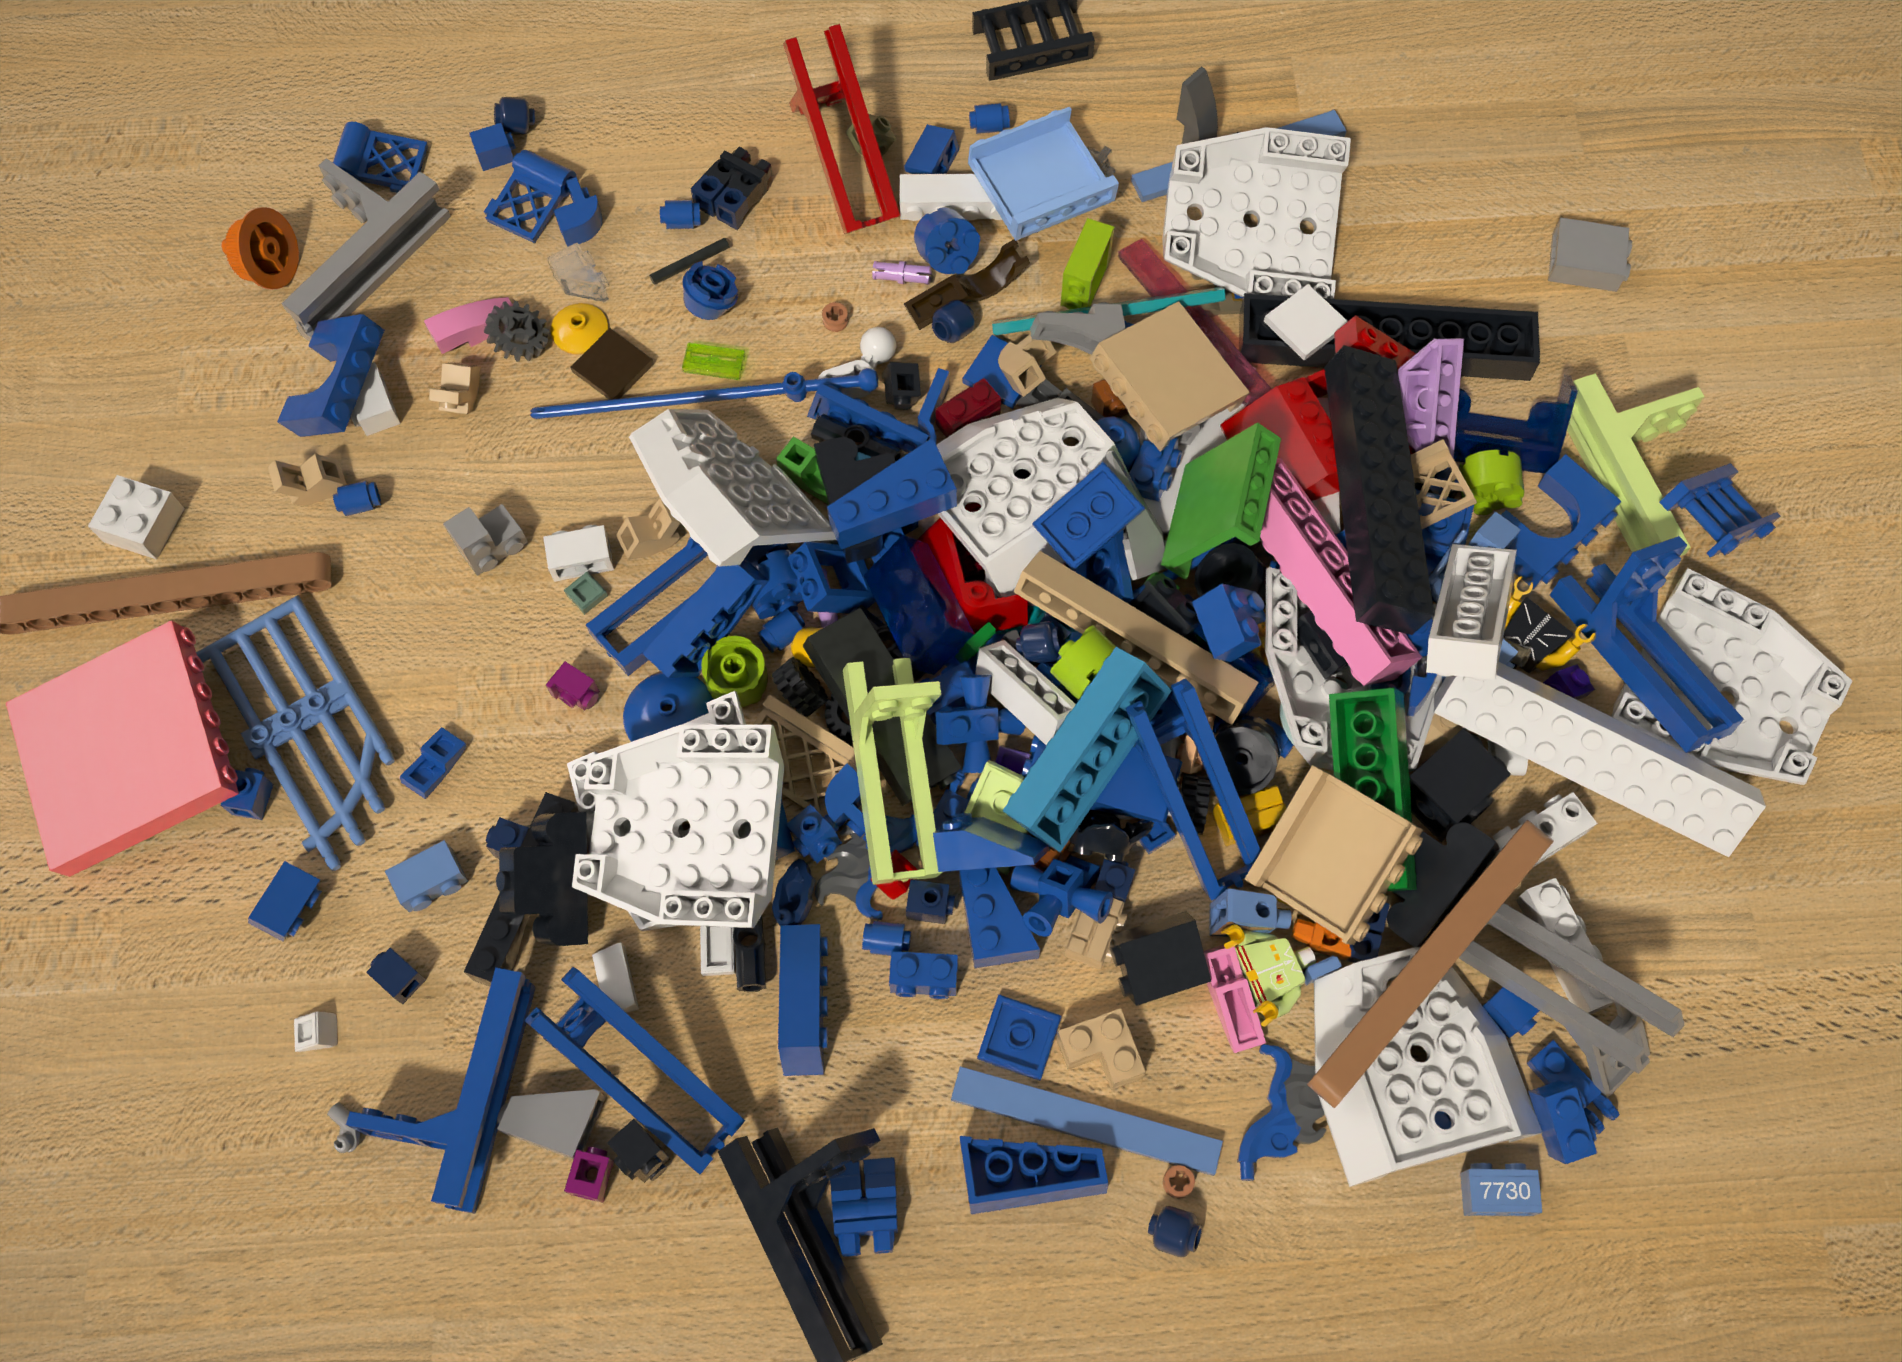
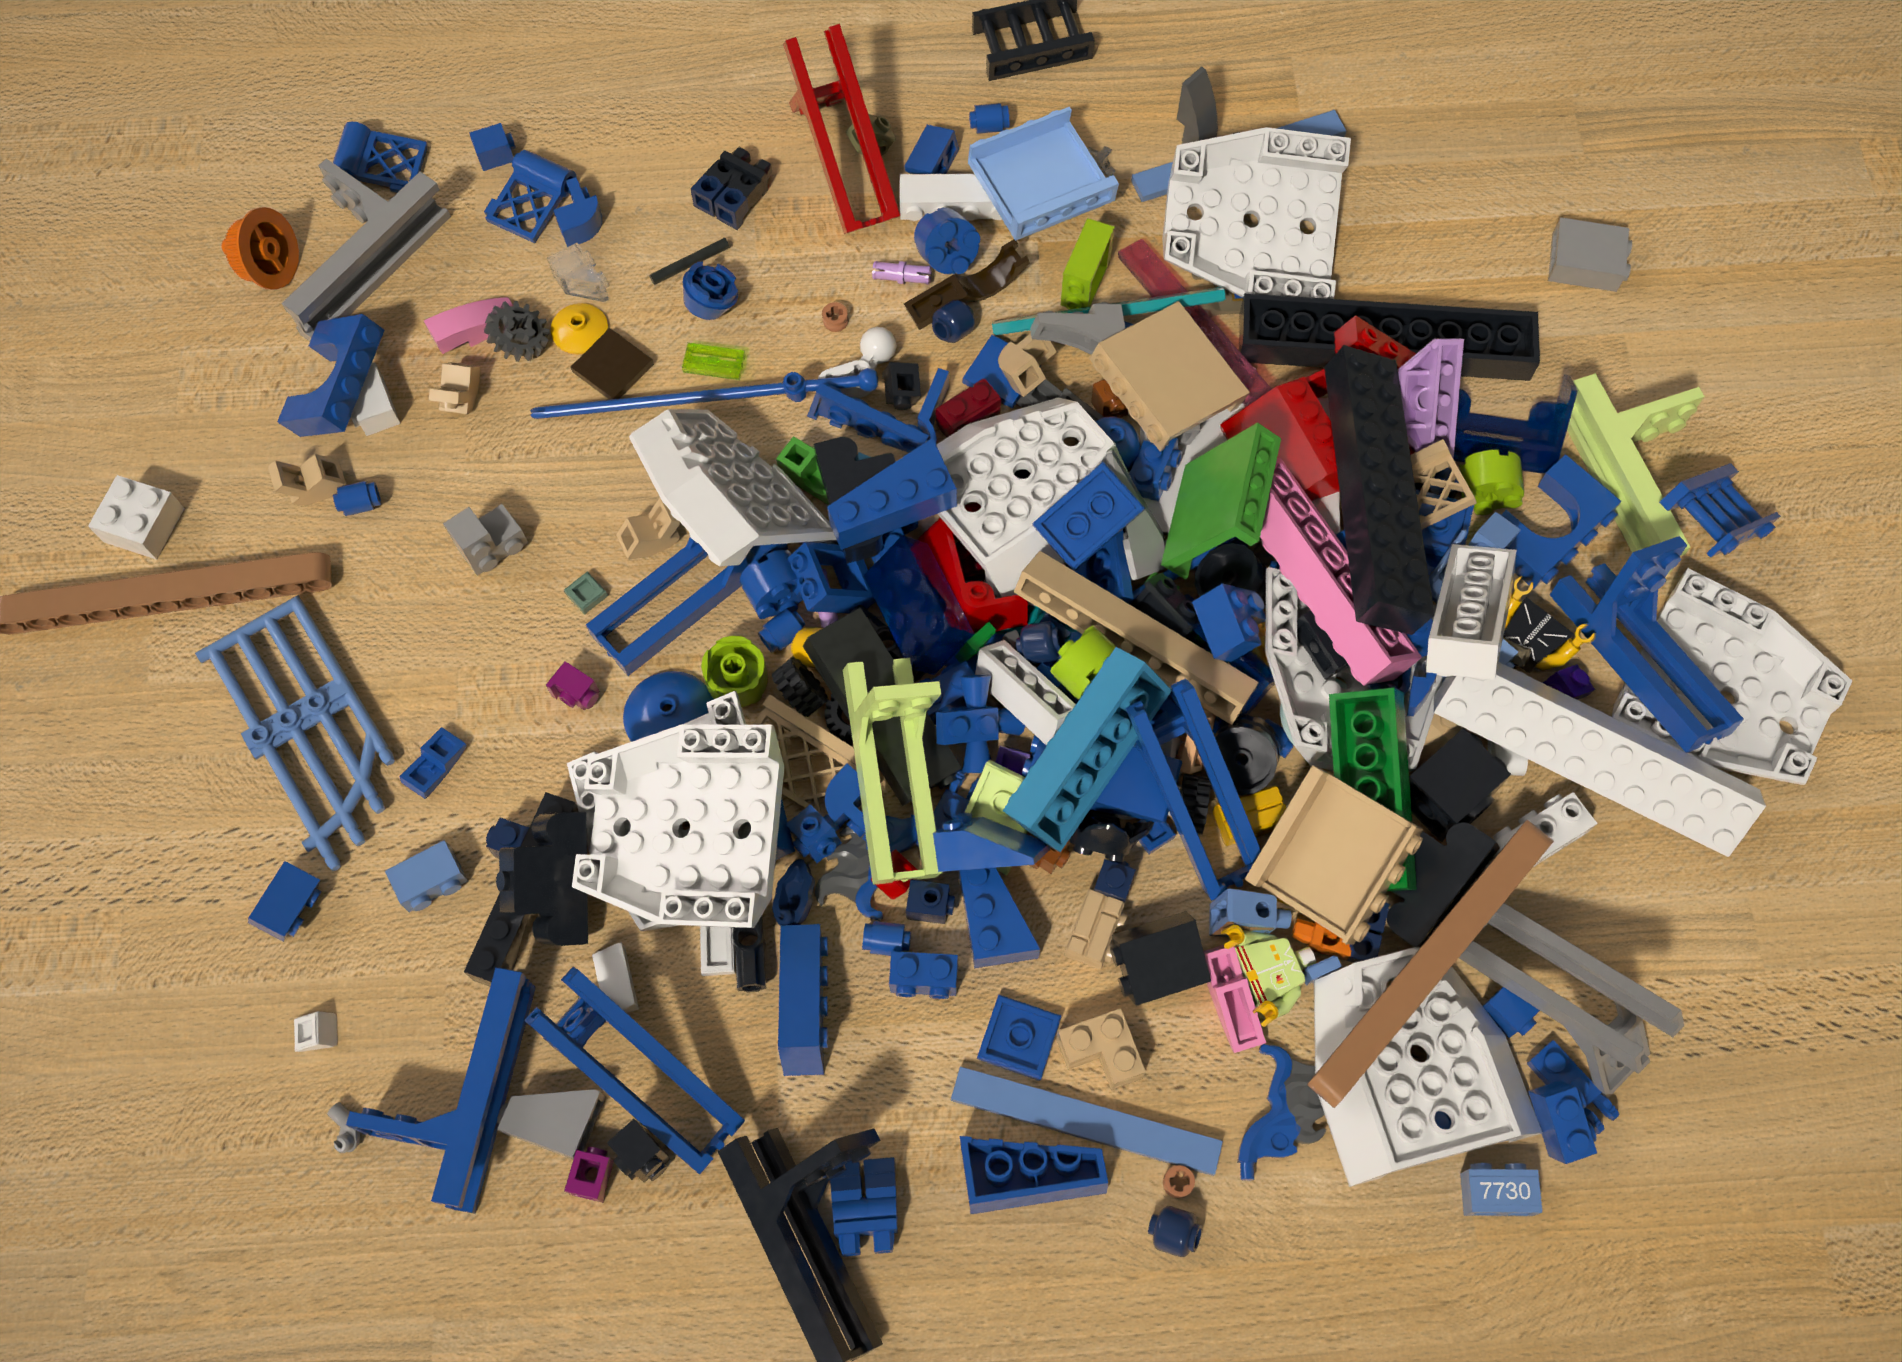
coral panel [6,620,239,877] -> none
blue brick [221,768,274,820] -> none
dark blue brick [366,948,426,1005] -> none
dark blue head [494,97,535,135] -> none
white brick [543,525,614,582] -> none
blue wedge [642,559,769,678] -> none
blue brick [660,200,701,229] -> none
black piece [811,414,902,461] -> none
blue brick [1010,856,1113,937] -> none
white tile [1264,284,1348,360] -> none
white brick [1516,878,1615,1014] -> none

